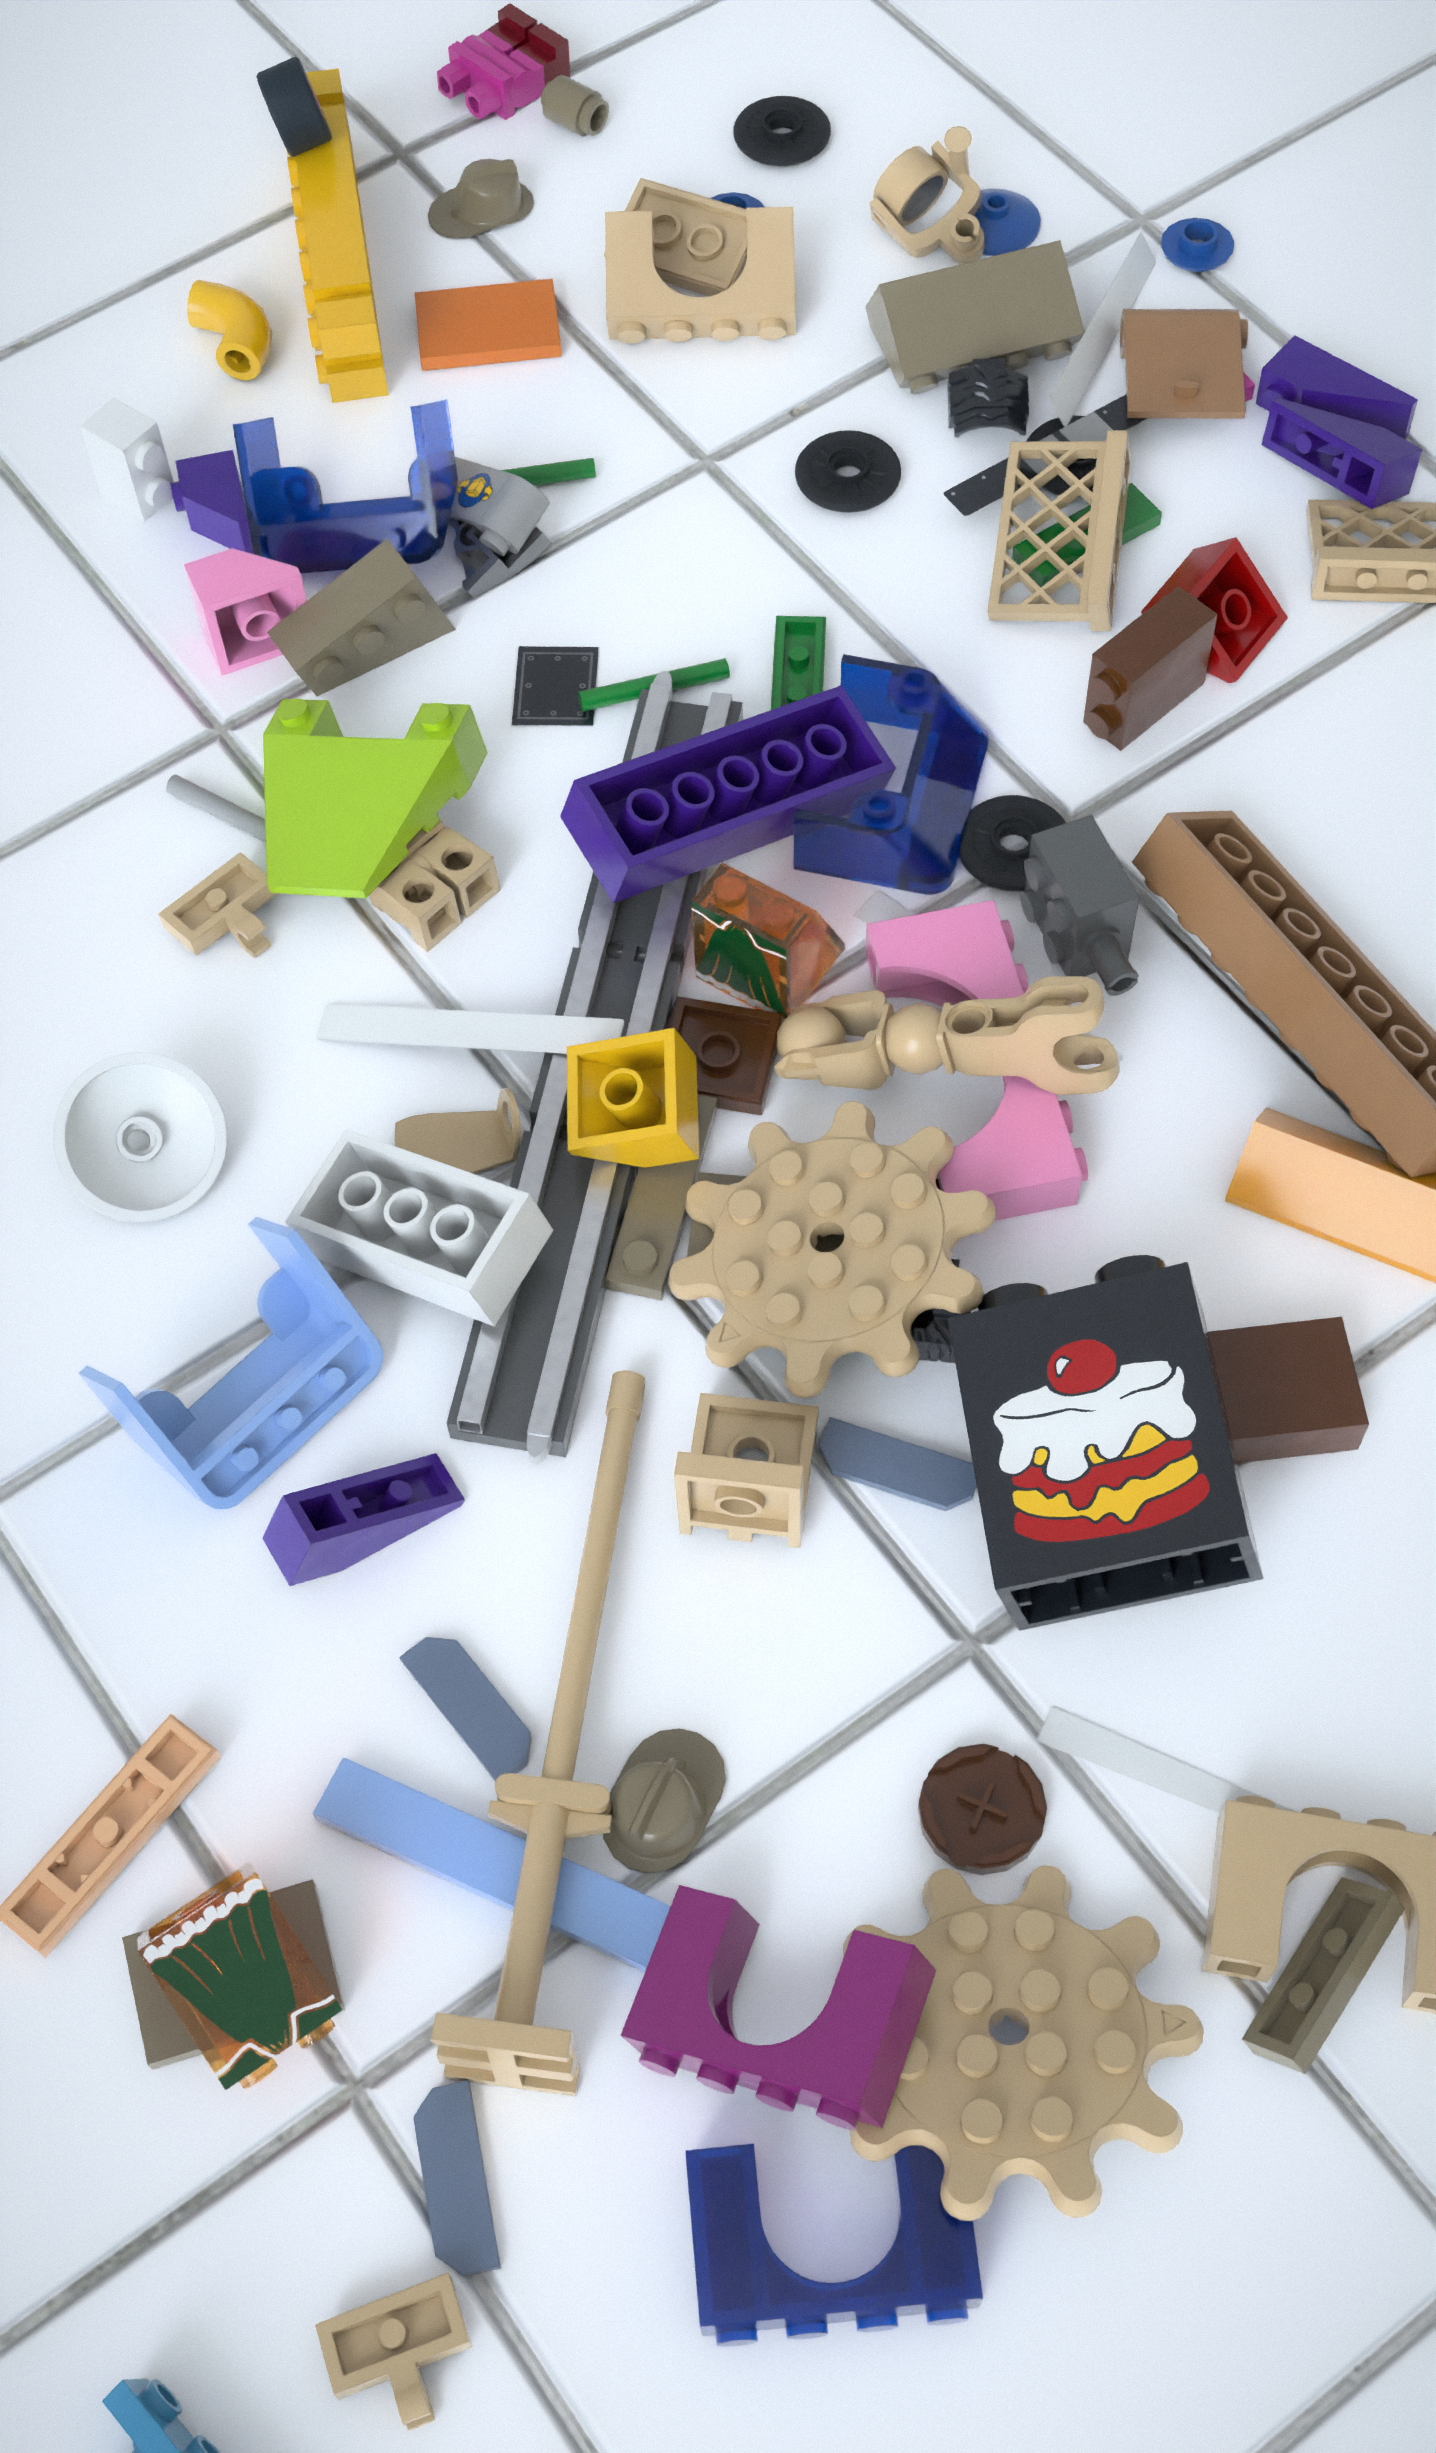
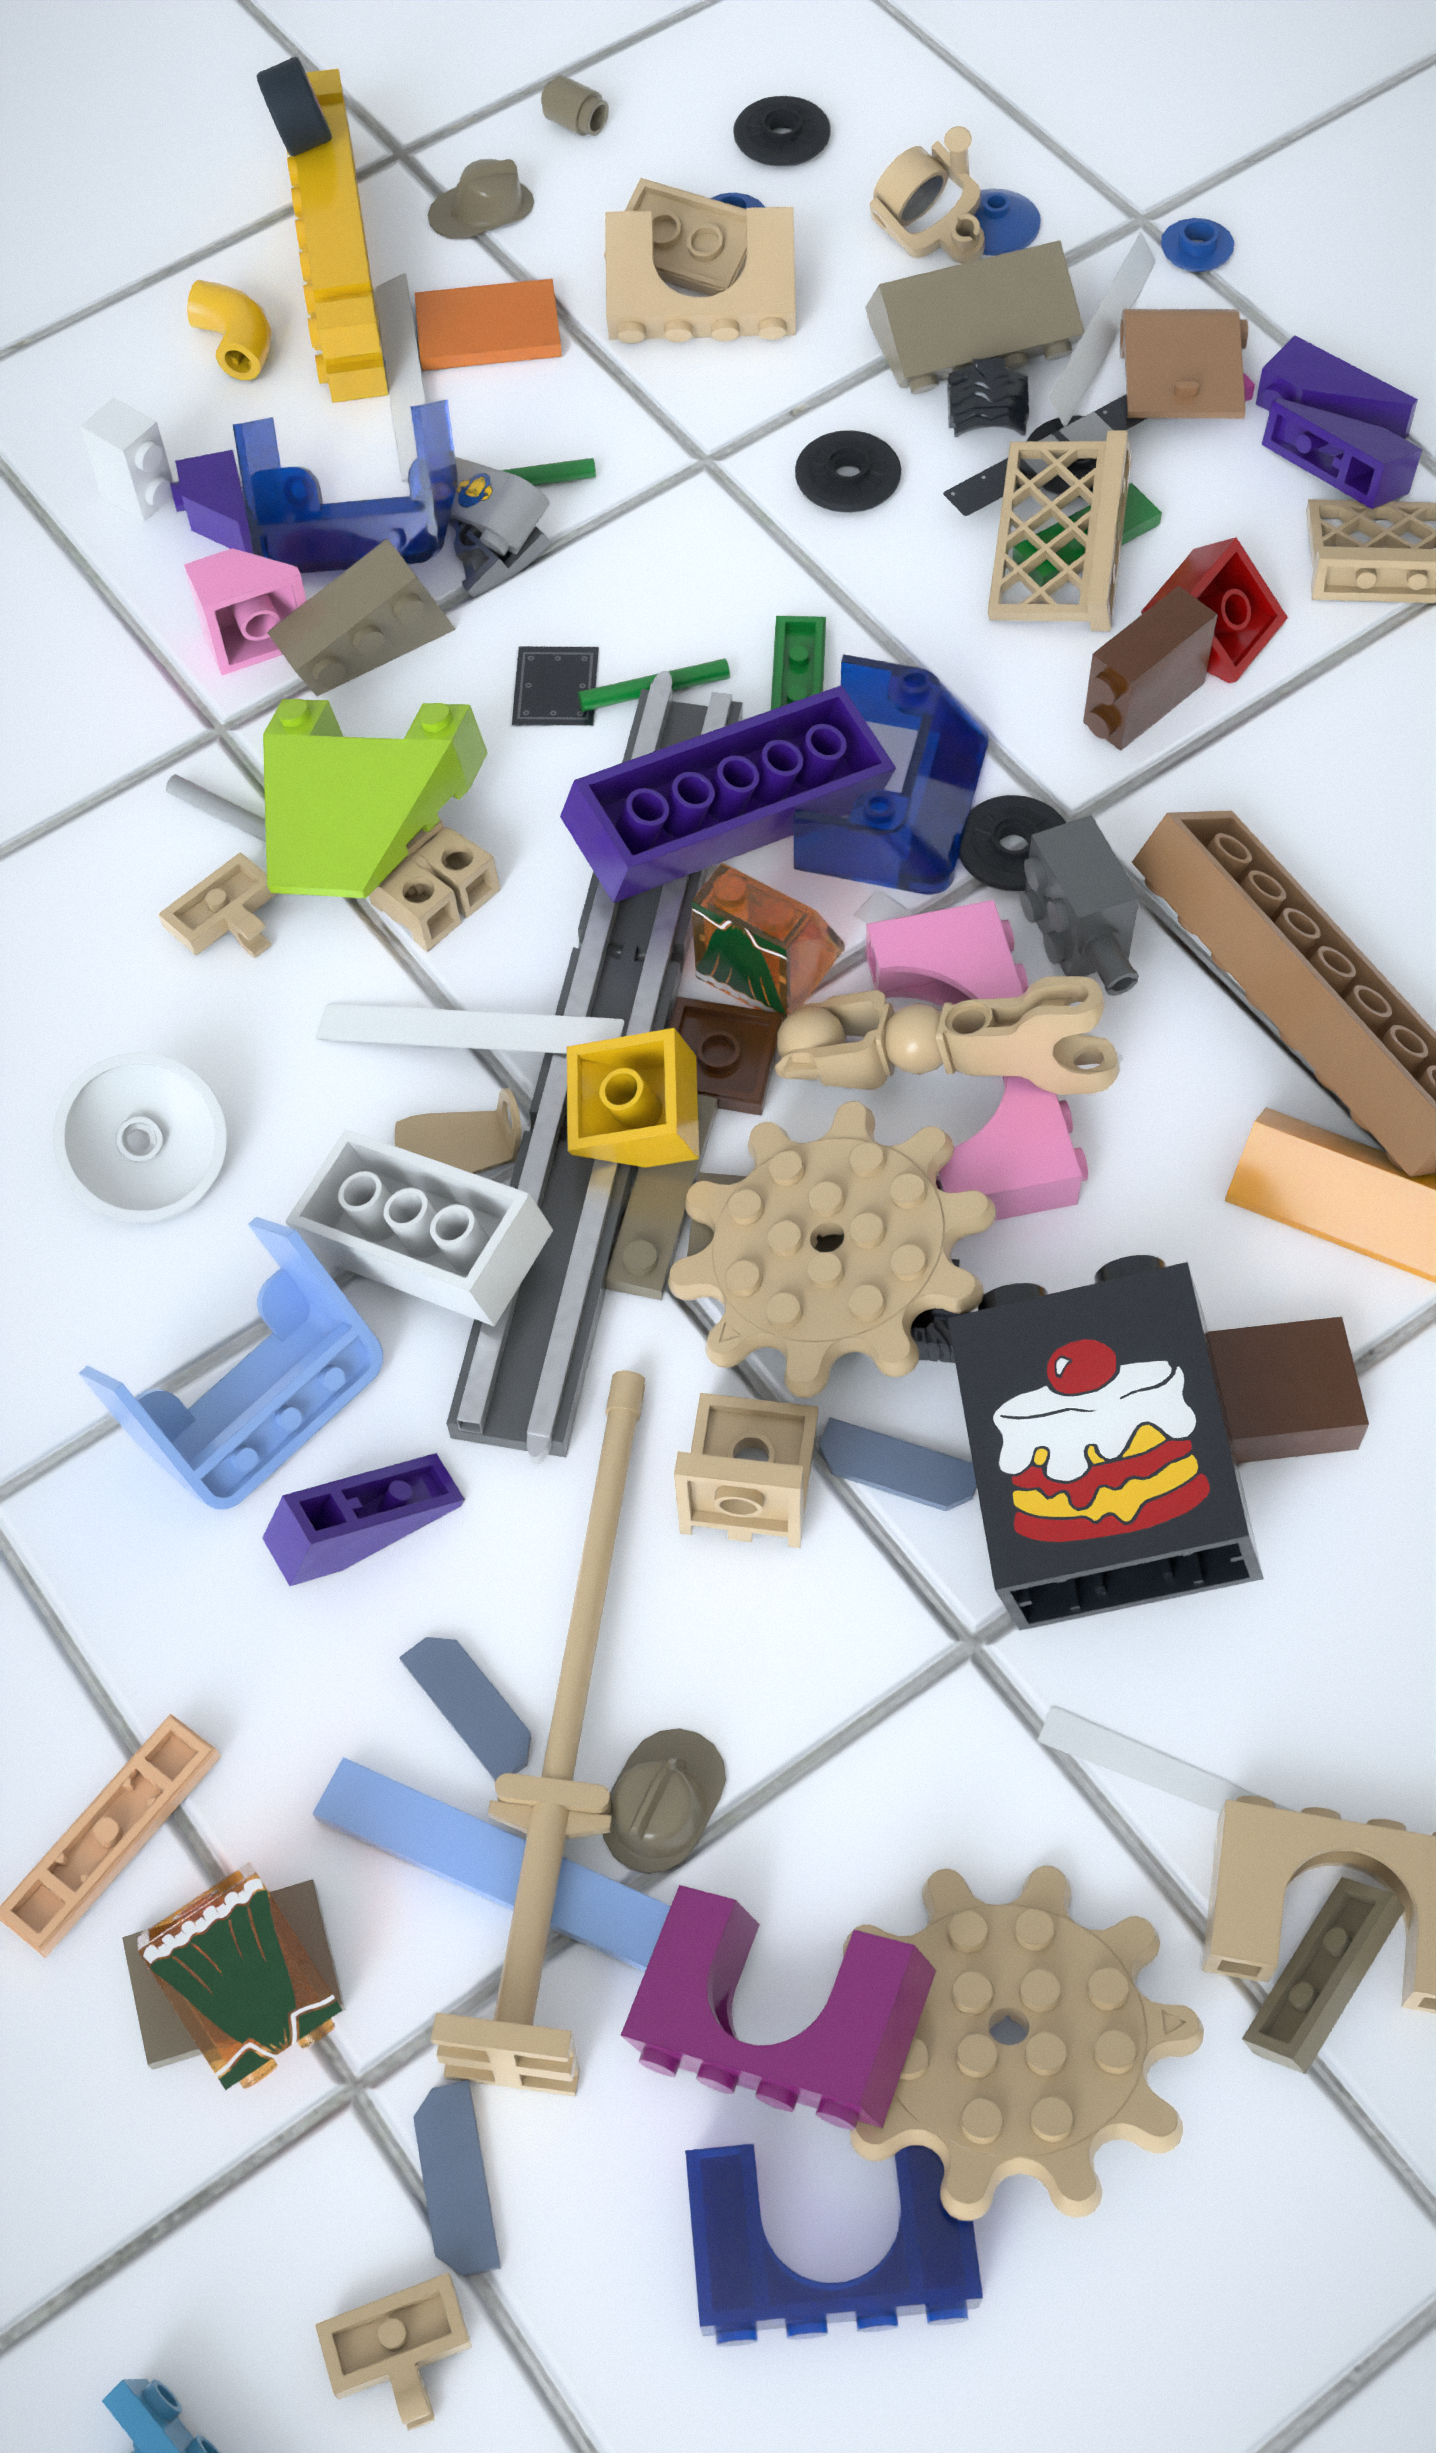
dark pink hips [437,3,571,120] -> none
reddish brown tile [918,1743,1047,1875] -> none
none -> white sticker [375,273,435,481]

